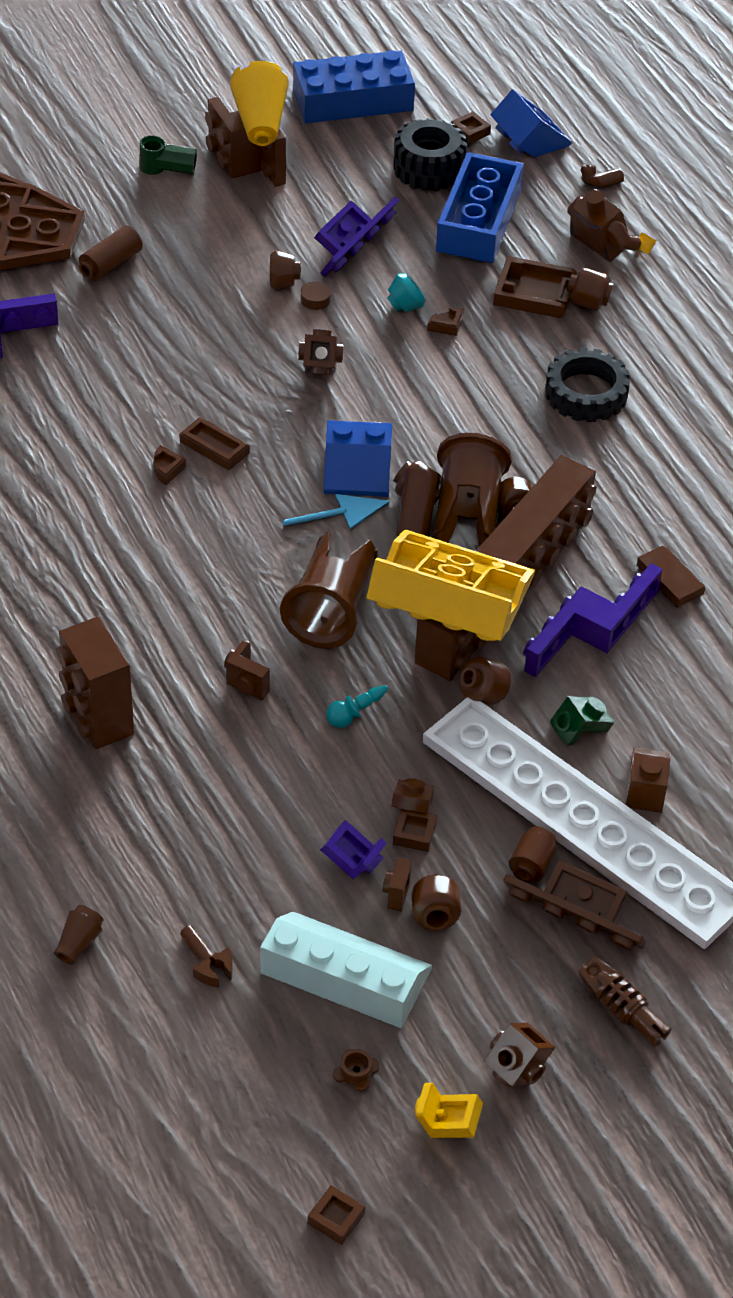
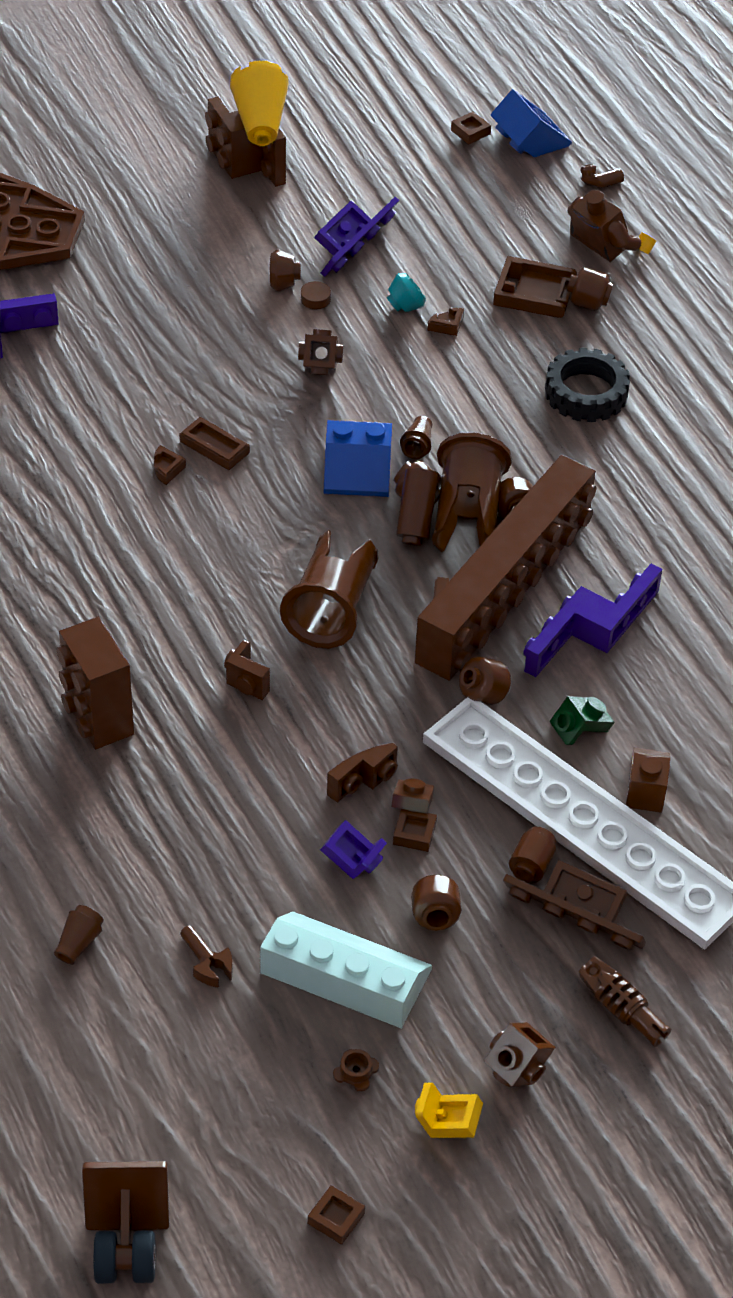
reddish brown brick [79,225,143,281] -> none
dark green piece [139,135,197,175] -> none
medium azure piece [283,494,390,530] -> none
blue brick [293,50,415,124] -> none
teal bar [326,685,389,728] -> none
yellow piece [366,530,535,641] -> none
reddish brown plate [382,857,412,912] -> none
black tyre [393,118,467,191] -> none
blue brick [436,152,524,263] -> none
reddish brown tile [636,545,705,607] -> none
none -> reddish brown plate [82,1161,169,1284]
none -> reddish brown slope [327,743,398,803]
none -> reddish brown cone [400,416,432,459]

